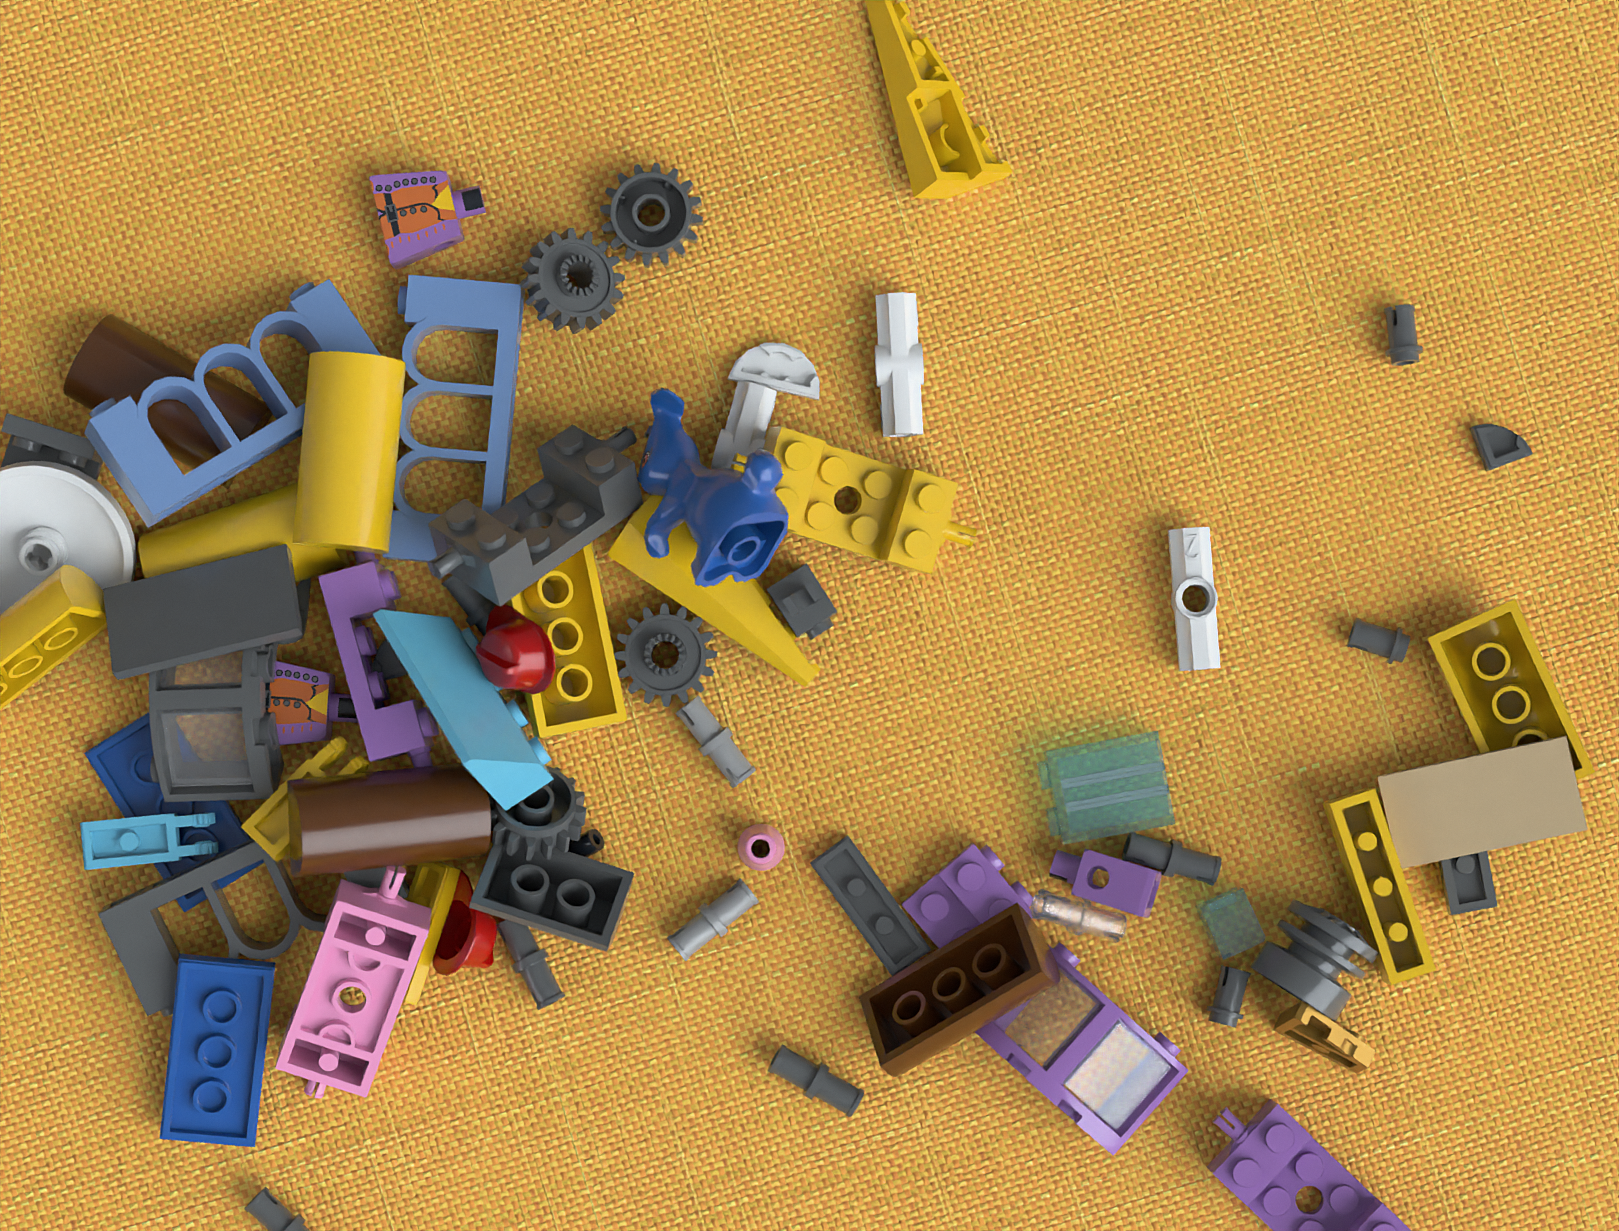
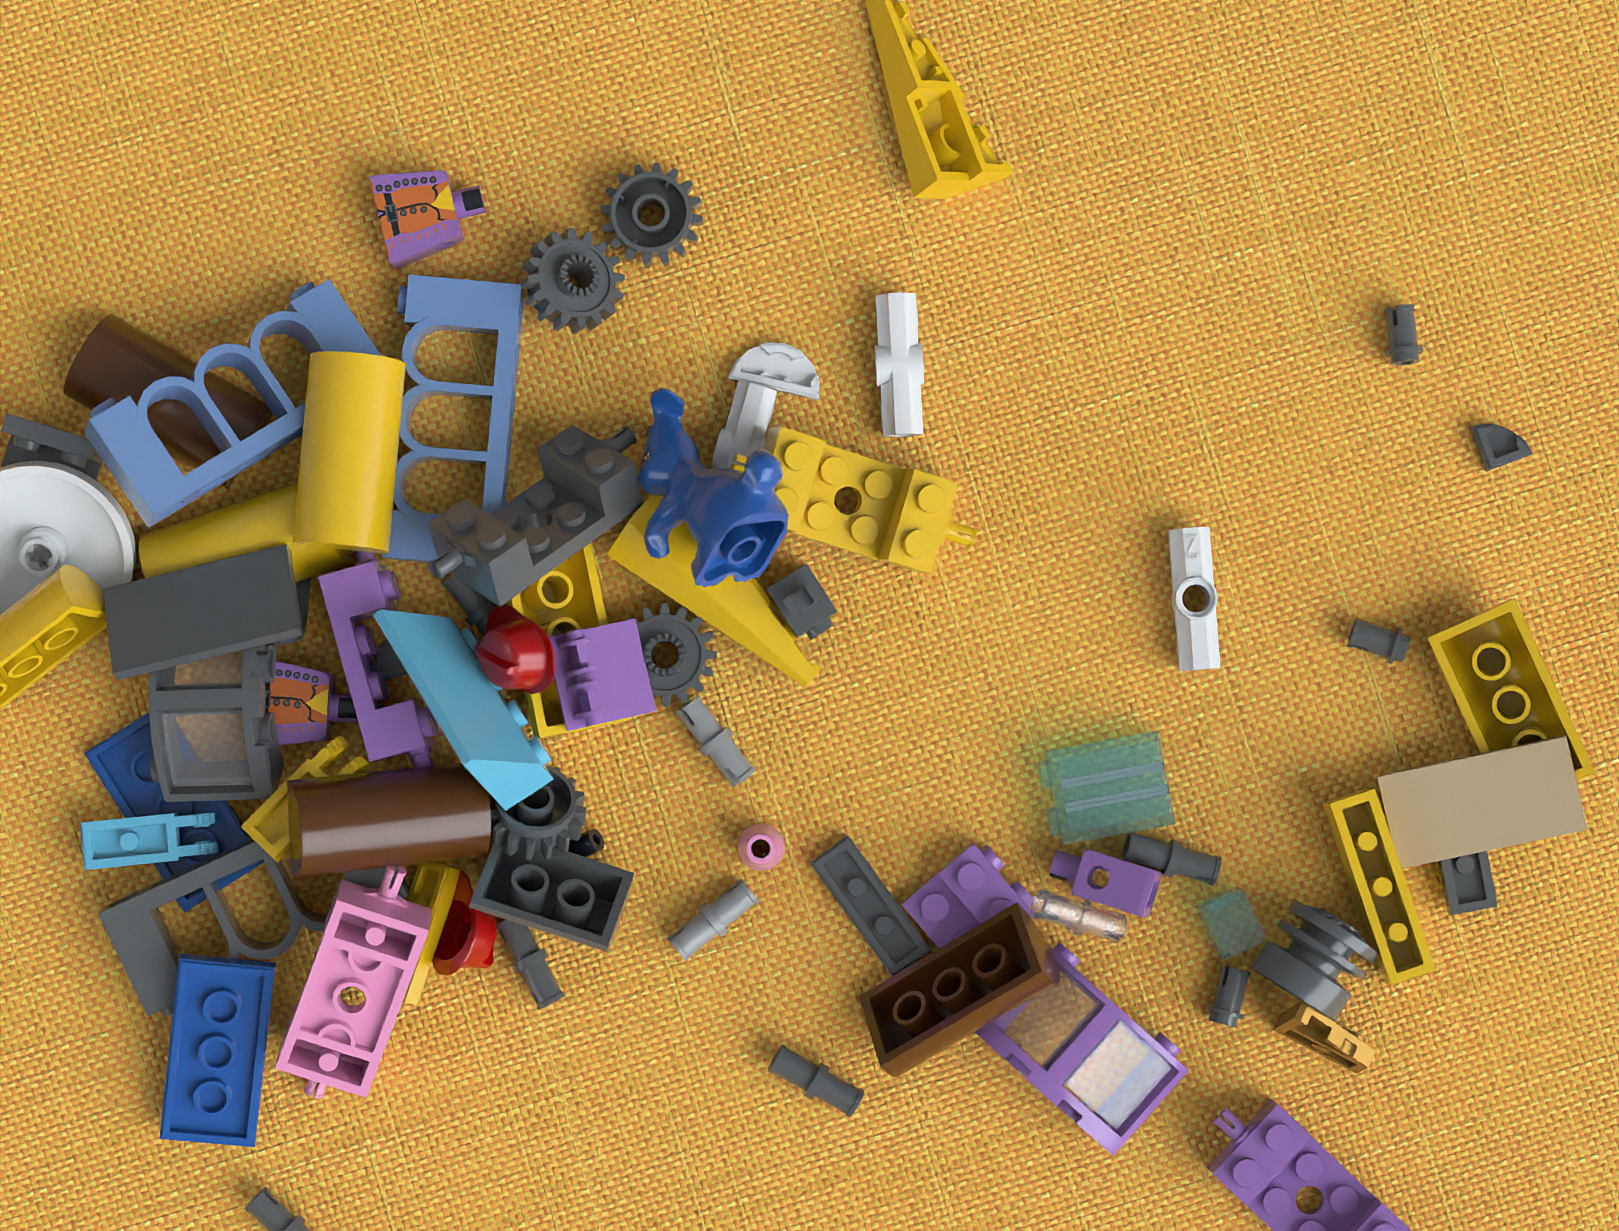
none -> medium lavender hinge [548,619,656,731]

